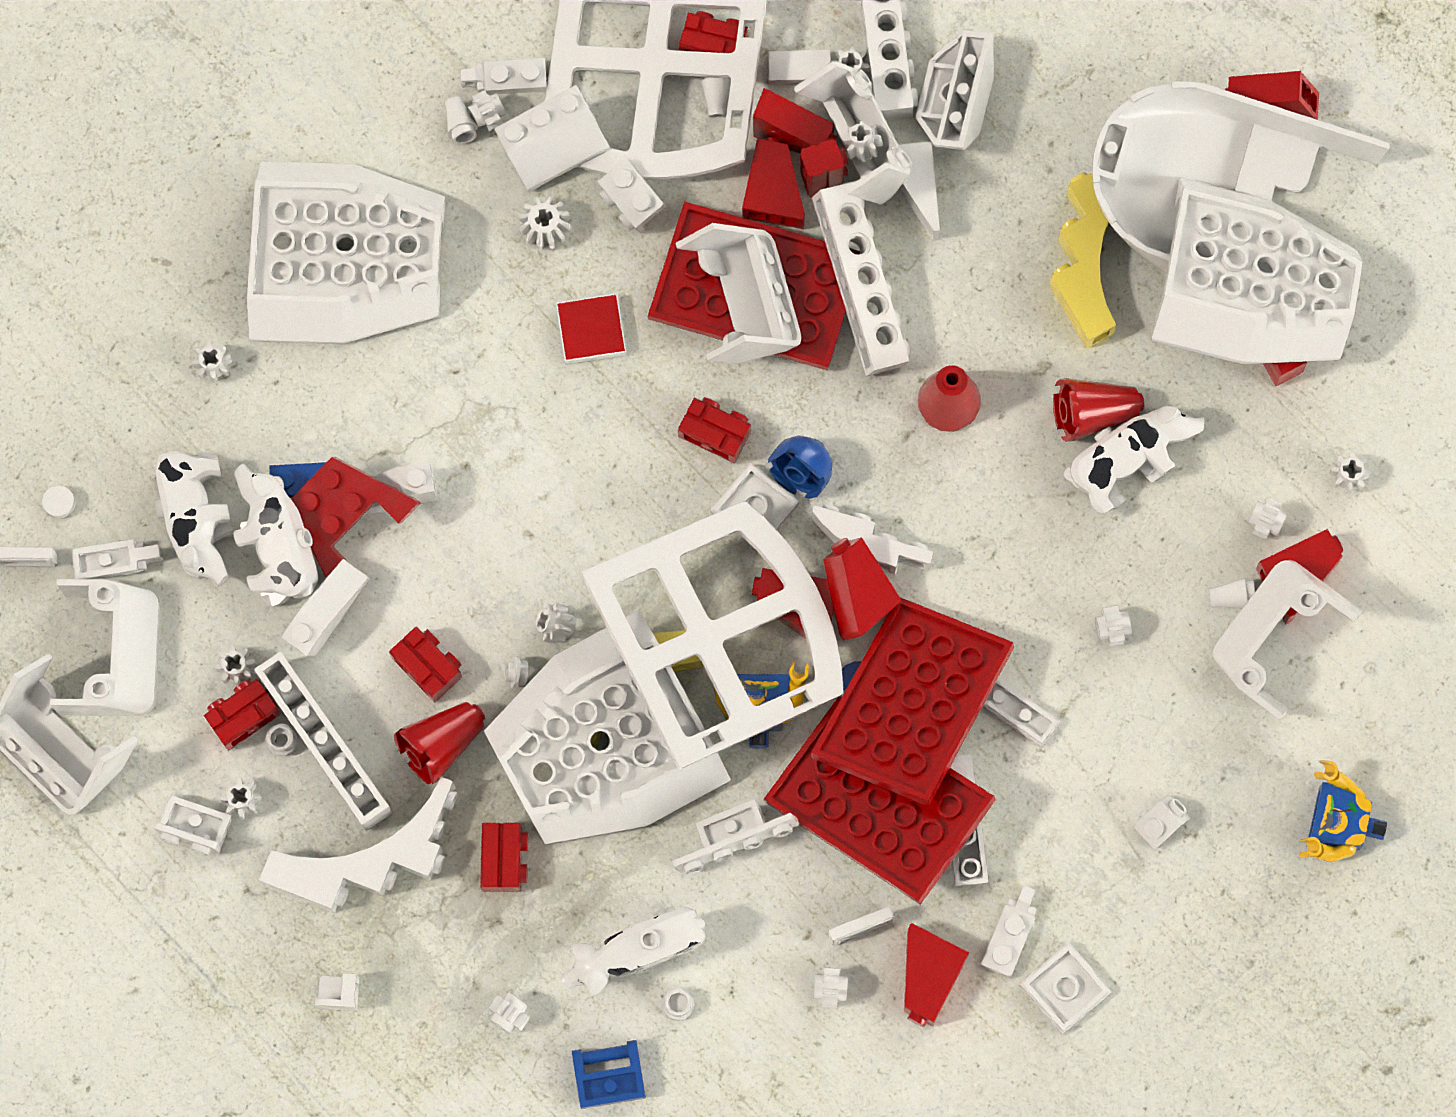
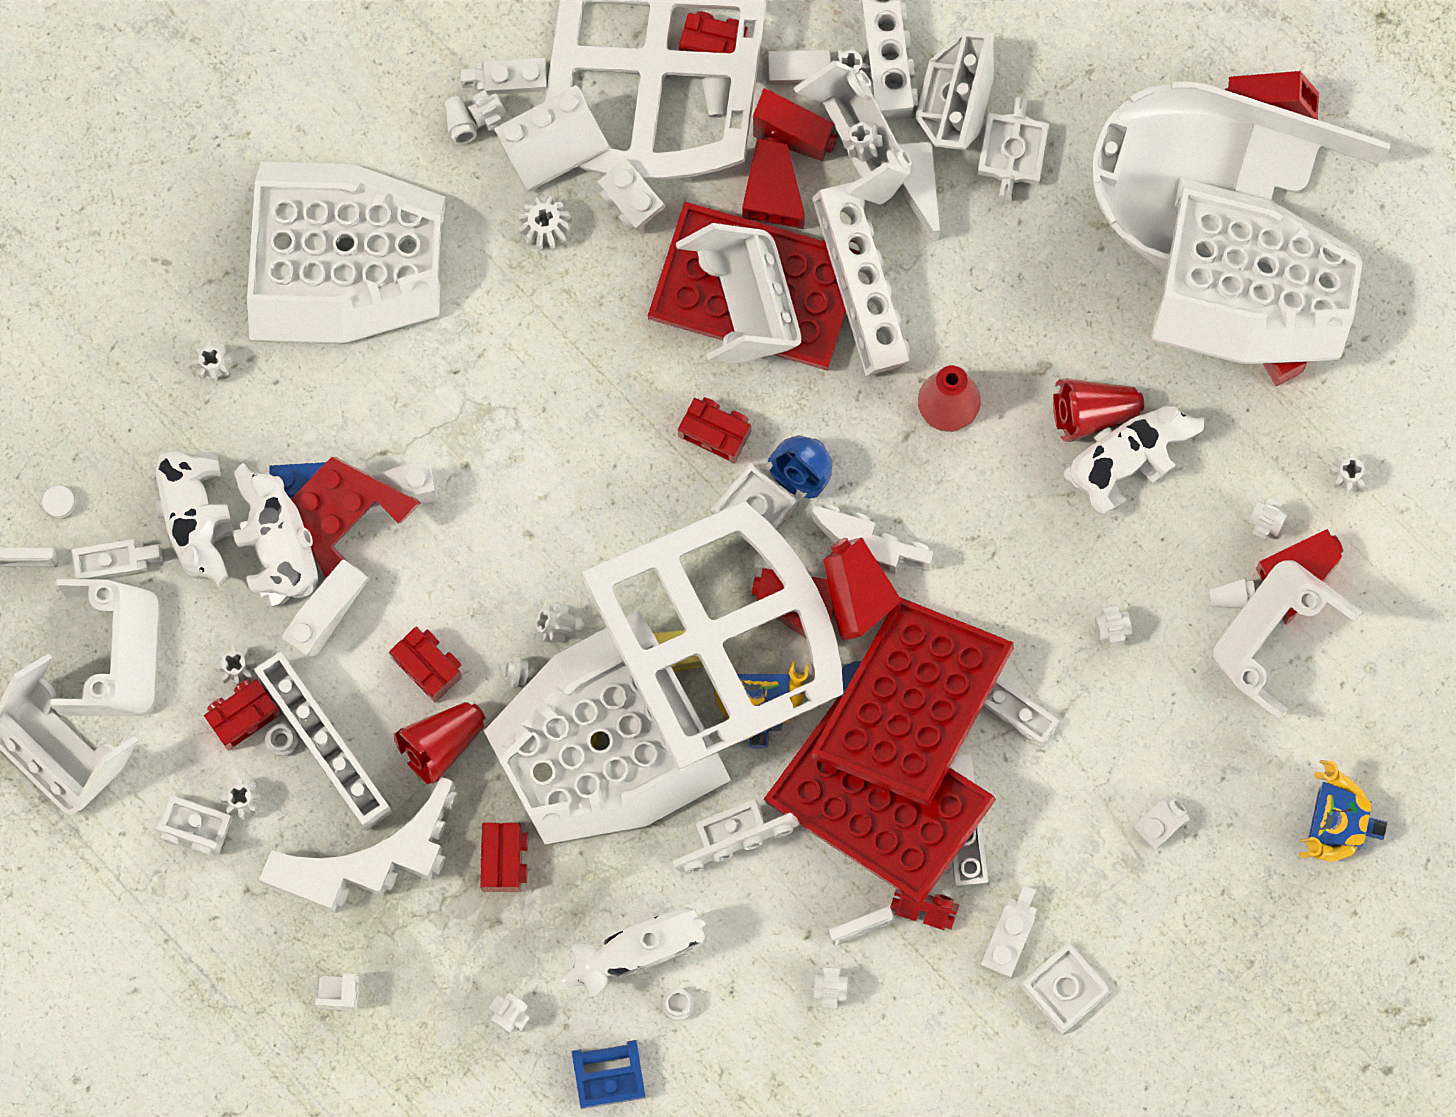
red tile [555,293,627,365] -> none
red brick [800,139,849,198] -> none
red slope [904,923,970,1027] -> none
light yellow arch [1049,172,1116,349] -> none
none -> red hinge [890,889,959,931]
none -> white plate [977,97,1049,200]

